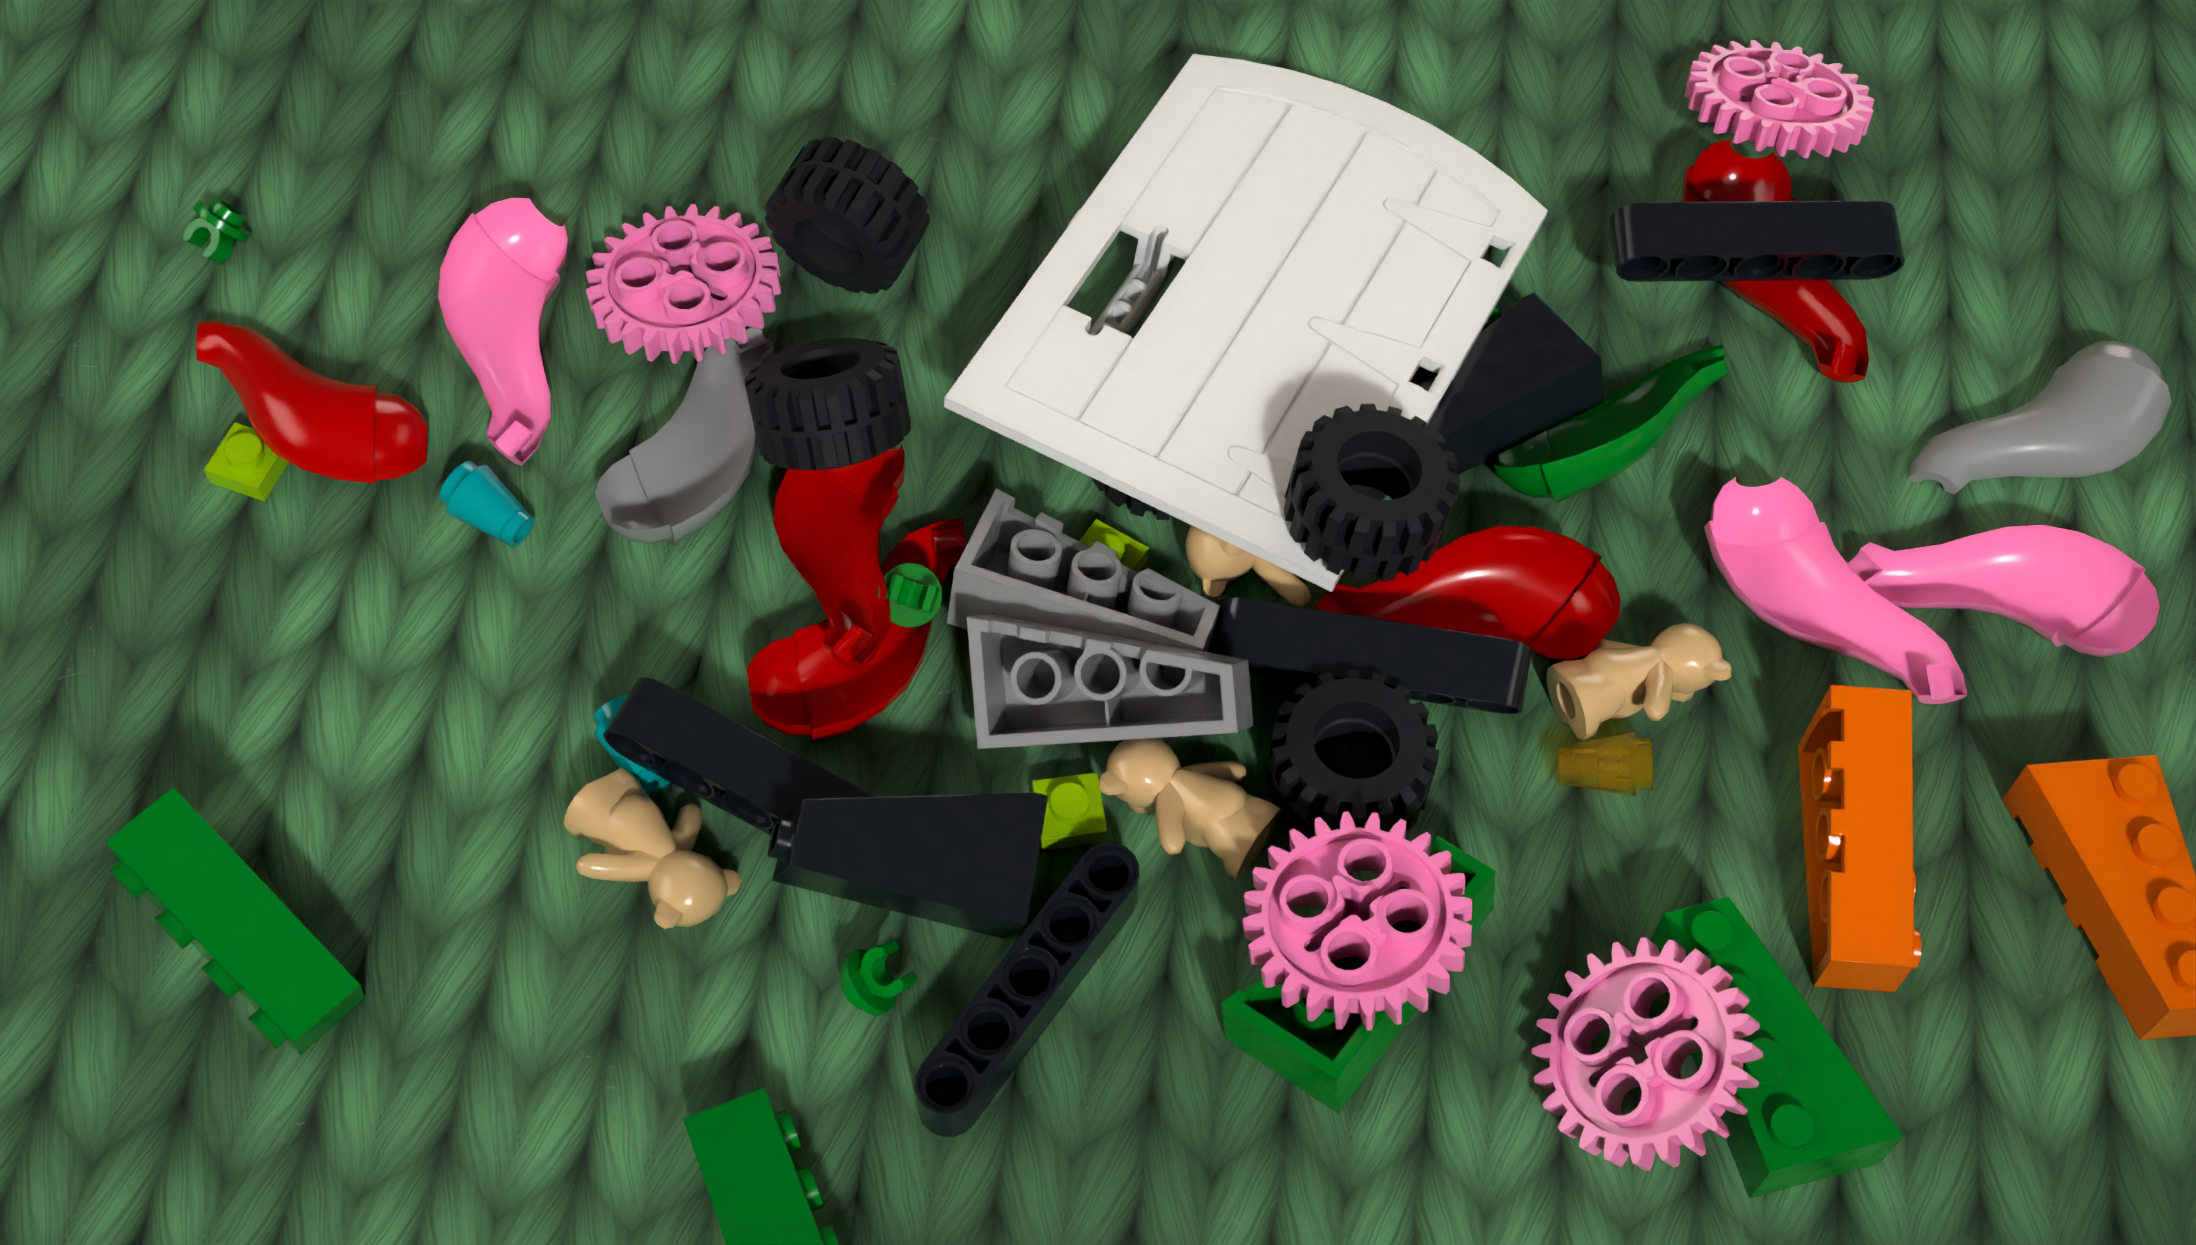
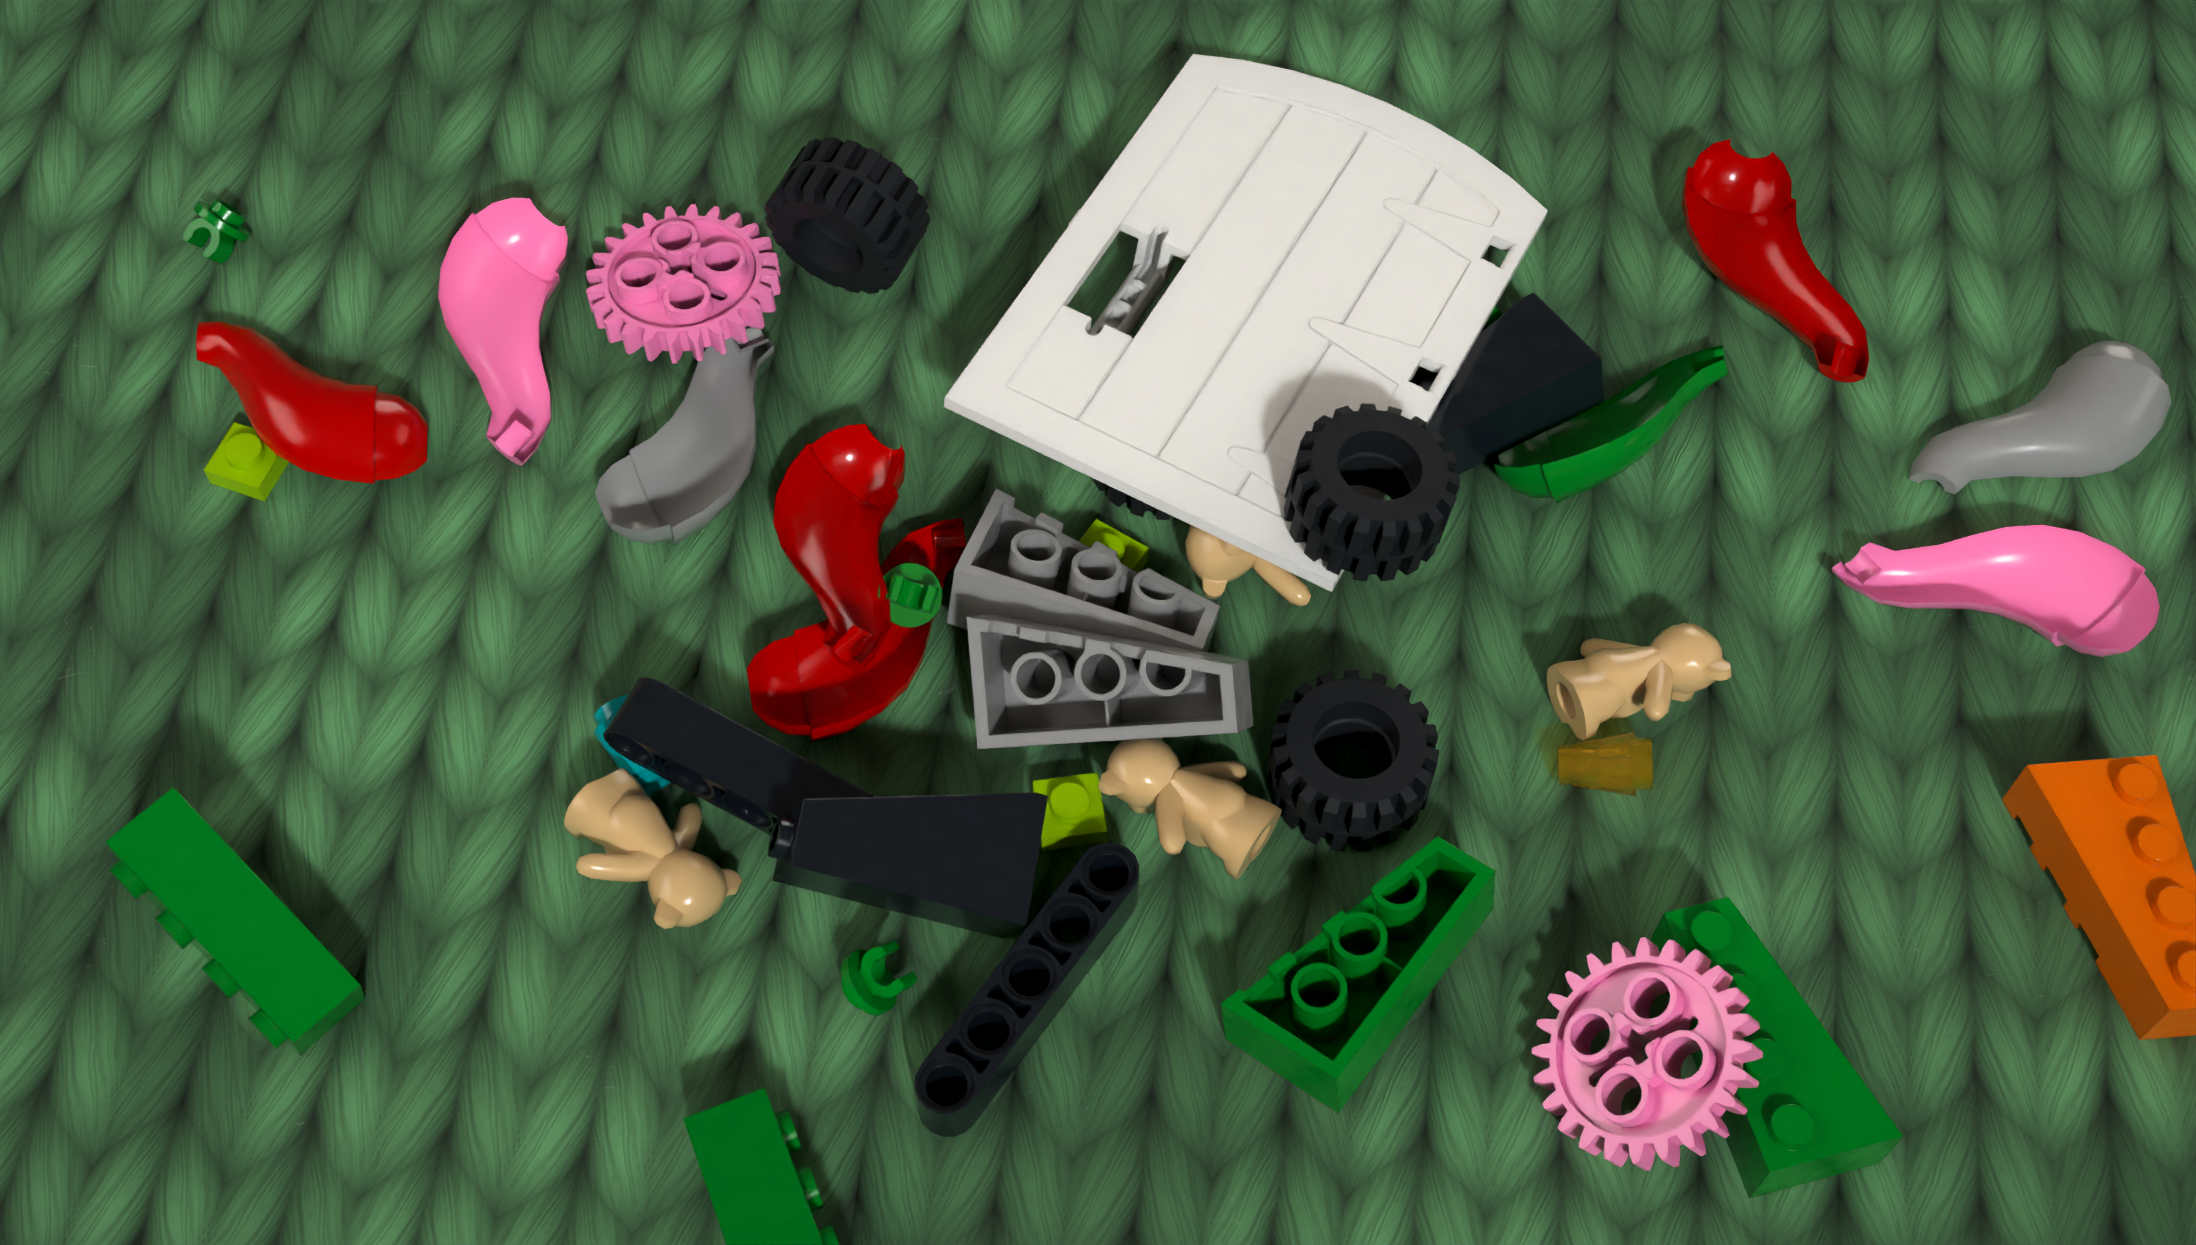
teal cone [439,461,535,547] -> none
black tyre [745,338,911,470] -> none
black beam [1210,597,1532,714] -> none
bright pink gear [1243,811,1472,1031] -> none
red animal [1314,526,1620,660] -> none
black beam [1610,201,1905,282] -> none
bright pink gear [1684,40,1874,158] -> none
bright pink animal [1704,476,1967,704] -> none
orange wedge [1798,685,1921,992] -> none

